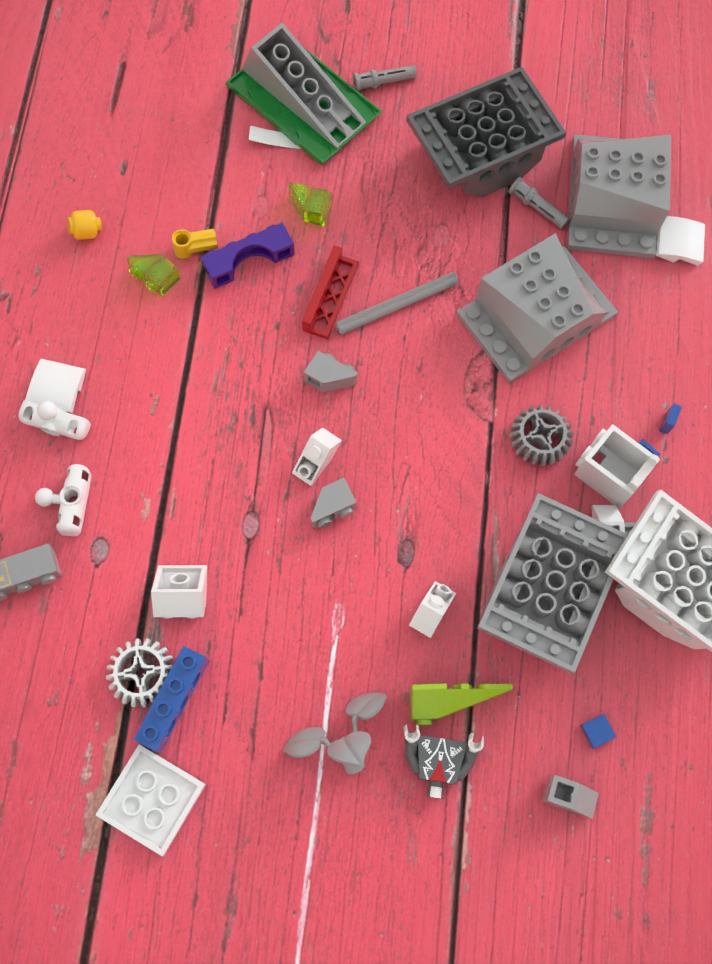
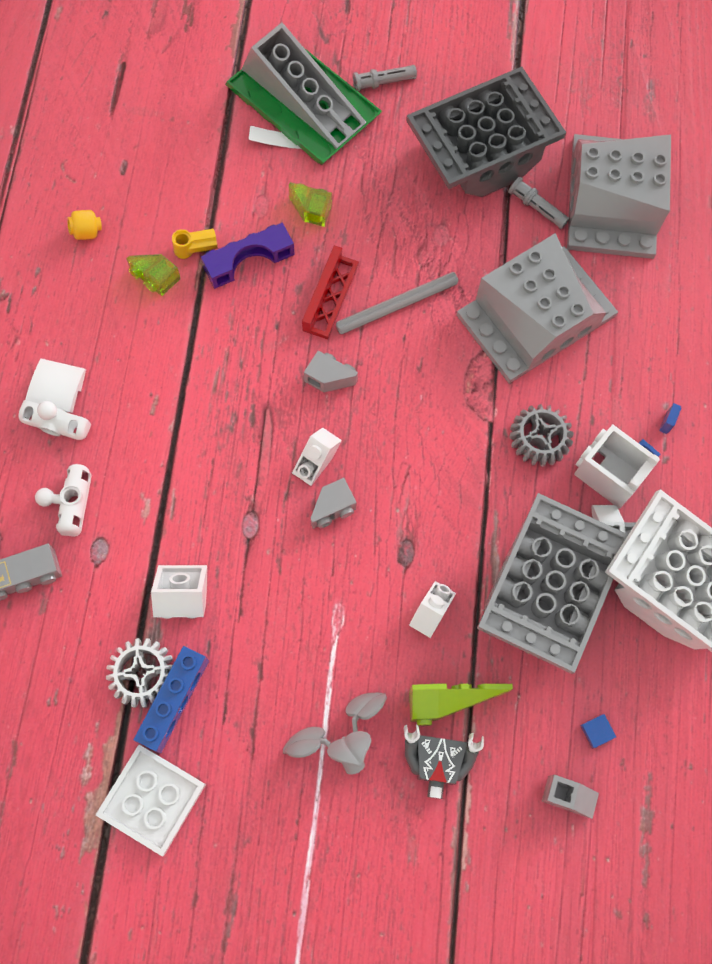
white slope [656,216,705,266] -> none

